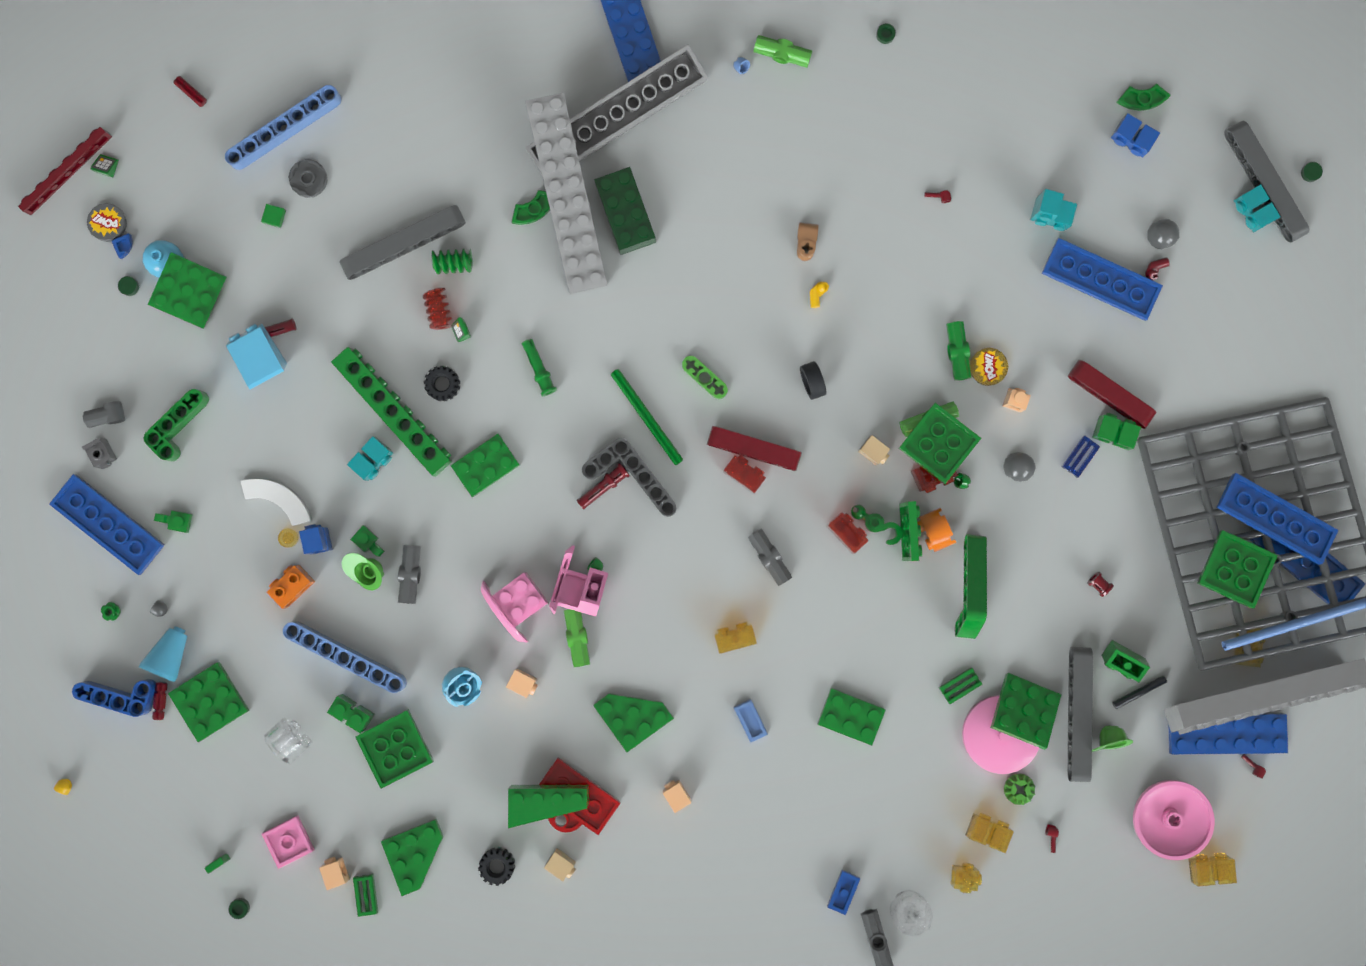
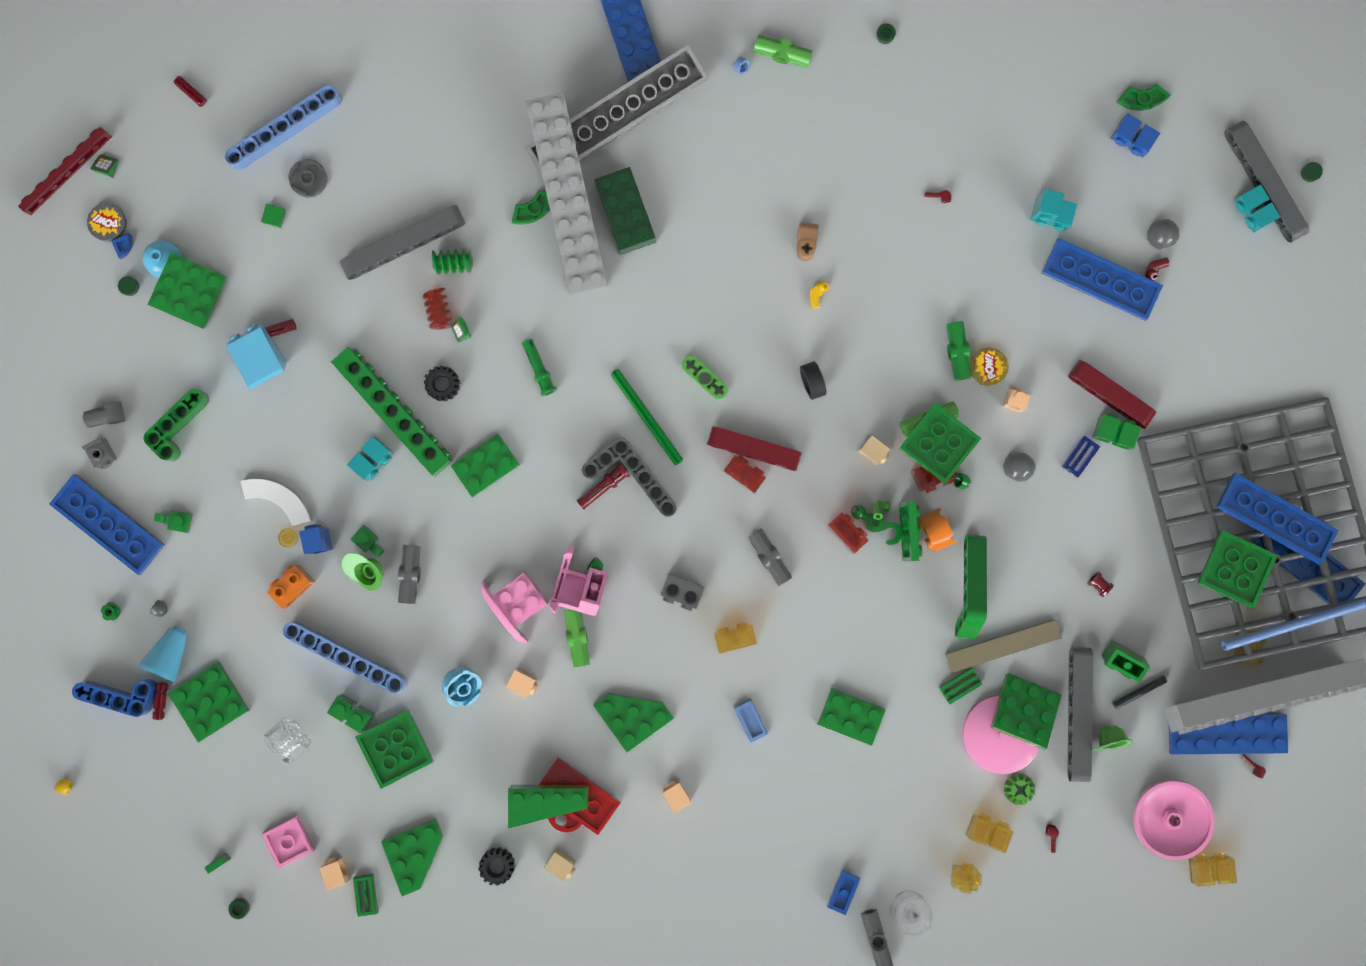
none -> dark grey brick [660,574,705,611]
none -> bright green arm [873,501,890,520]
none -> dark tan tile [945,620,1062,673]

